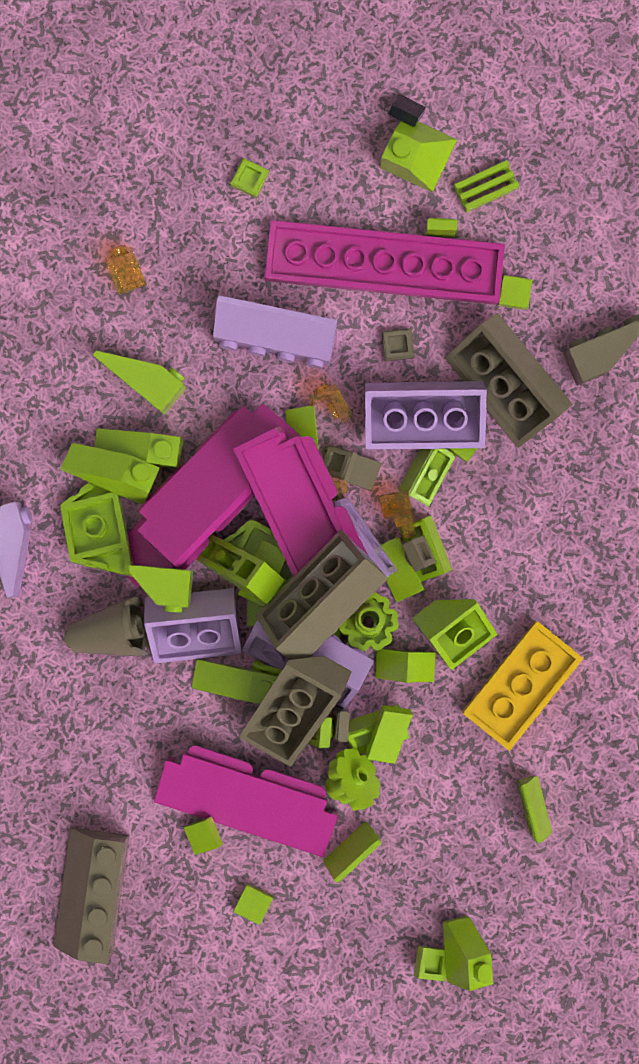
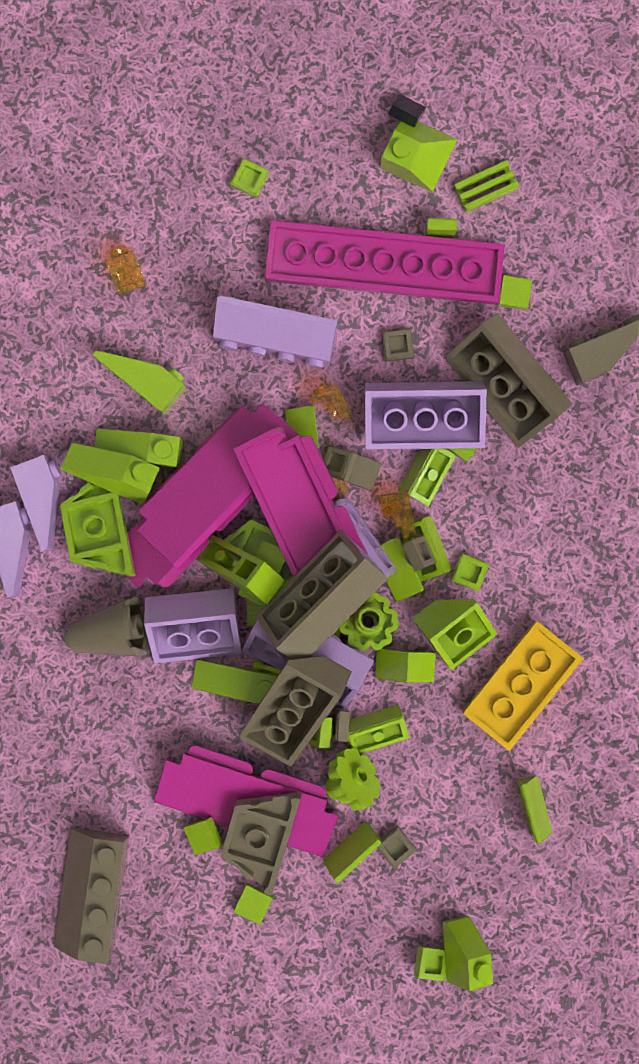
lime slope [129,565,193,613] -> none
lime tile [365,705,413,764] -> none
none -> lavender slope [10,455,61,552]
none -> dark tan wing [221,792,302,896]
none -> dark tan tile [377,825,417,869]
none -> lime tile [450,553,490,592]

